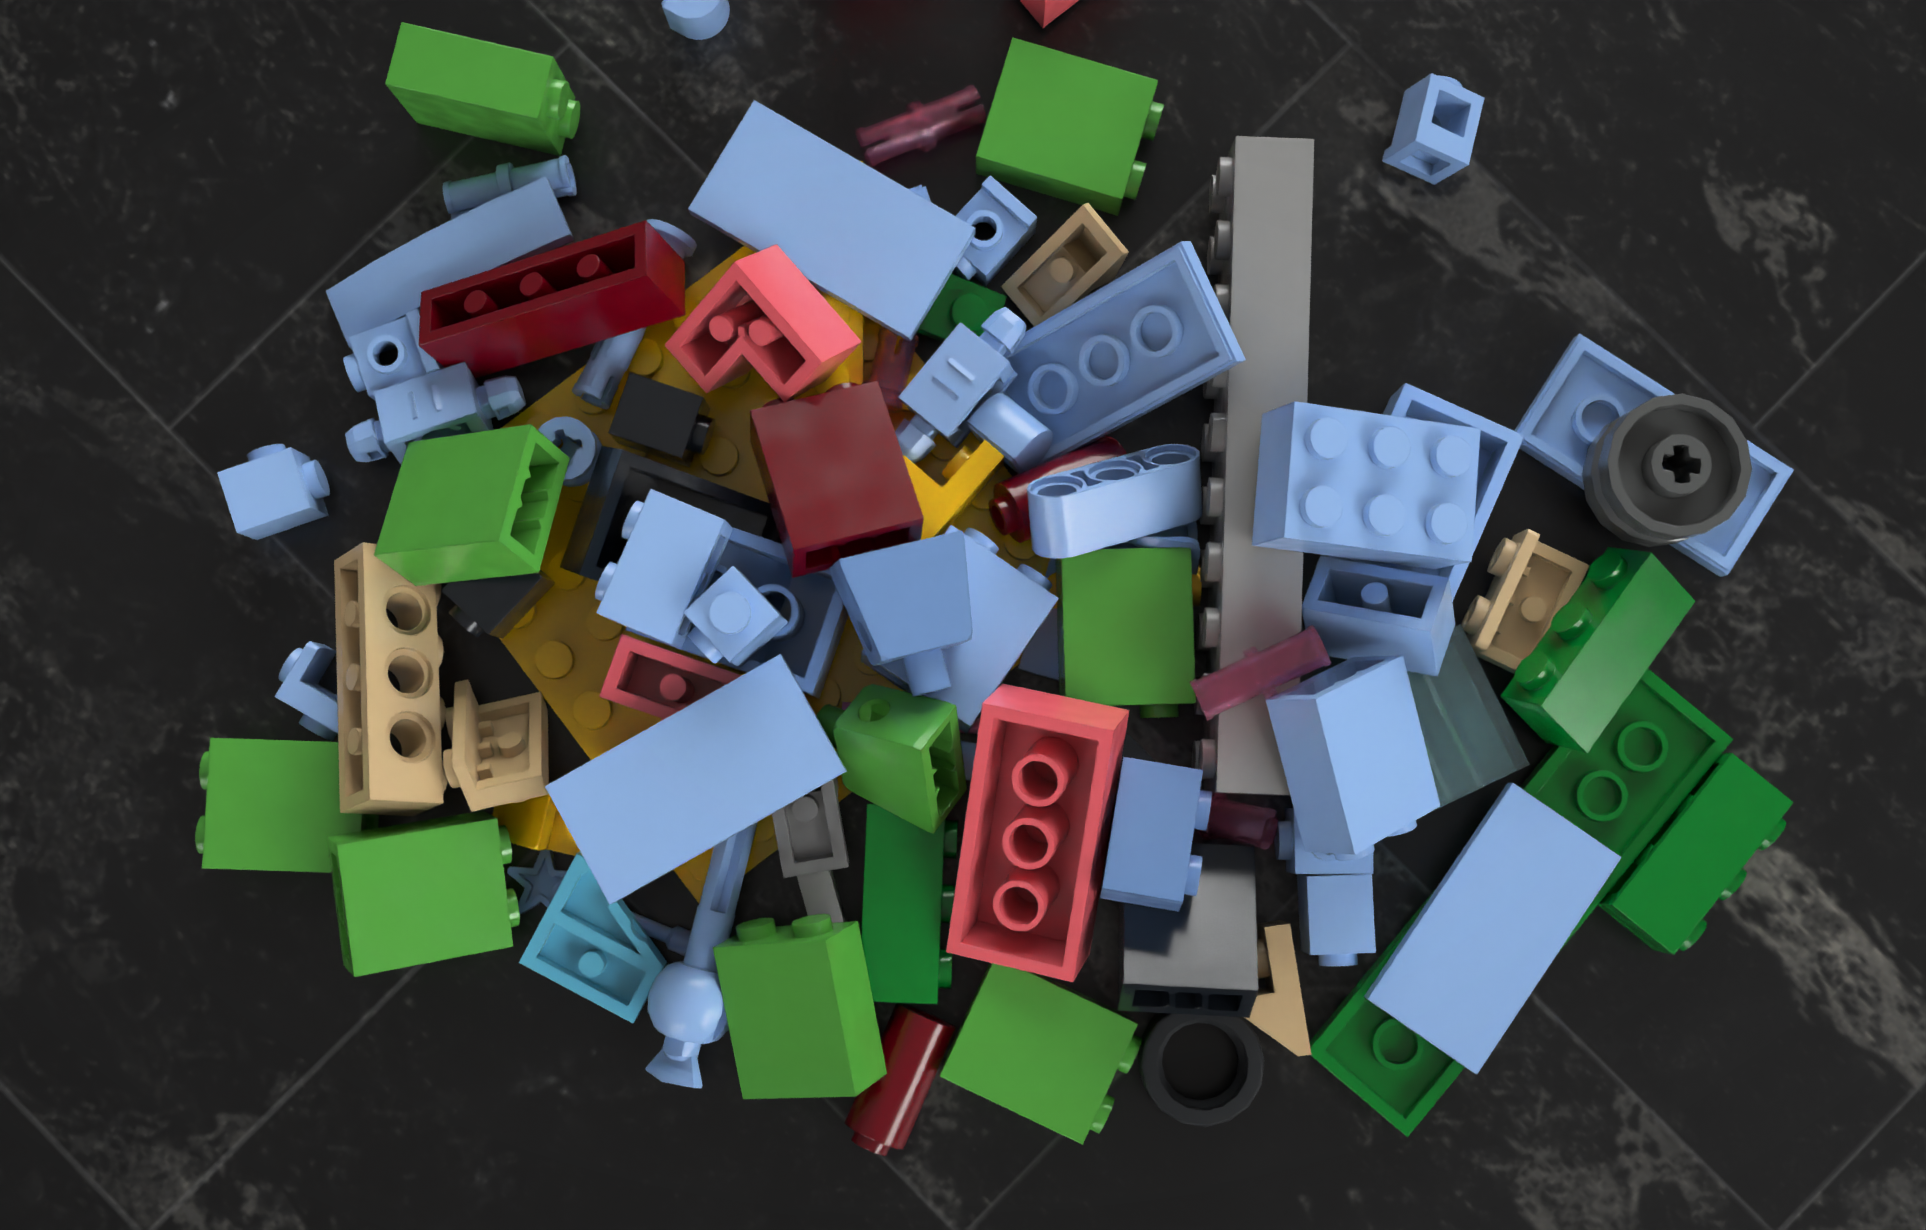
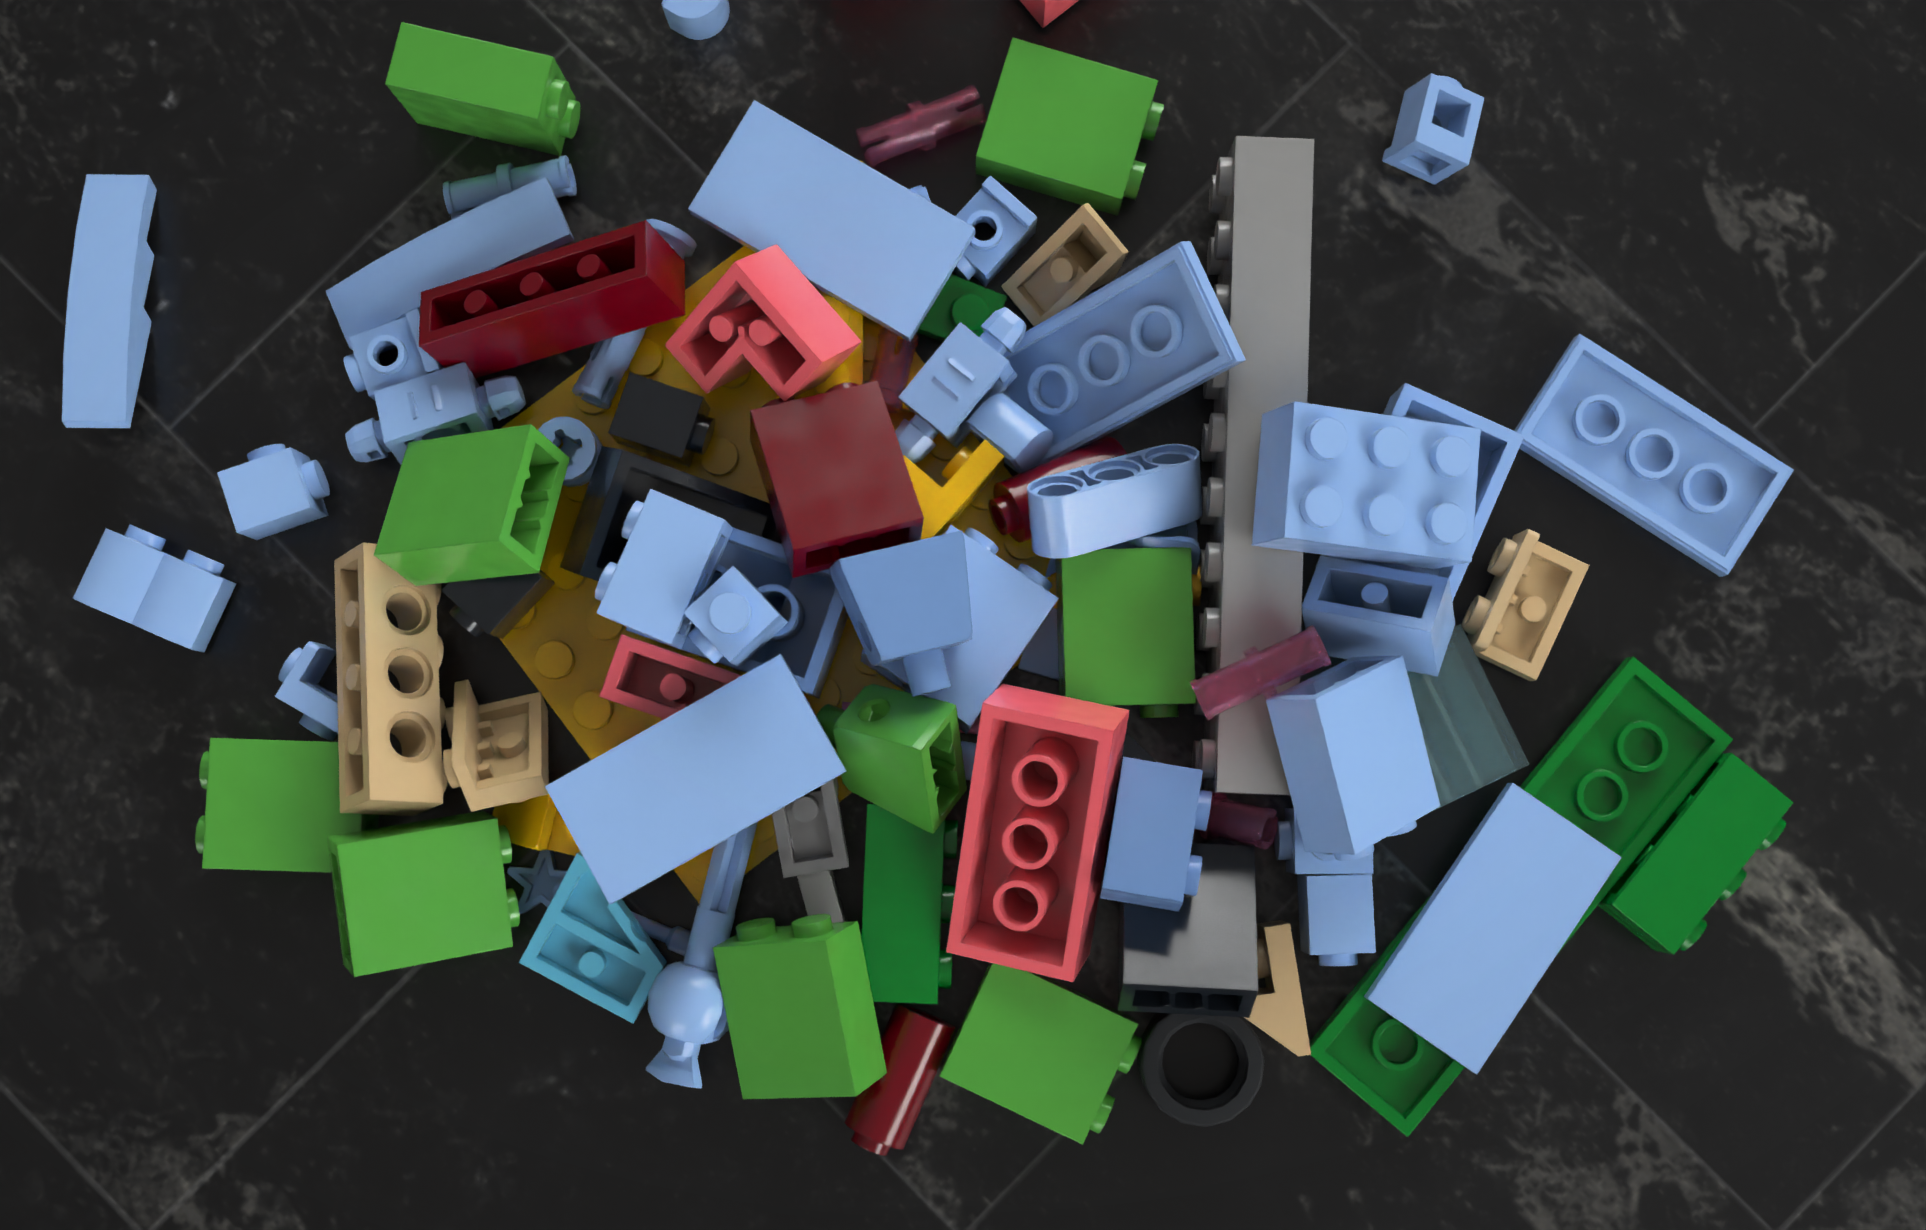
green brick [1500,547,1695,753] -> none
dark grey wheel [1582,393,1752,547] -> none
none -> light blue slope [62,174,157,428]
none -> light blue brick [73,524,236,653]

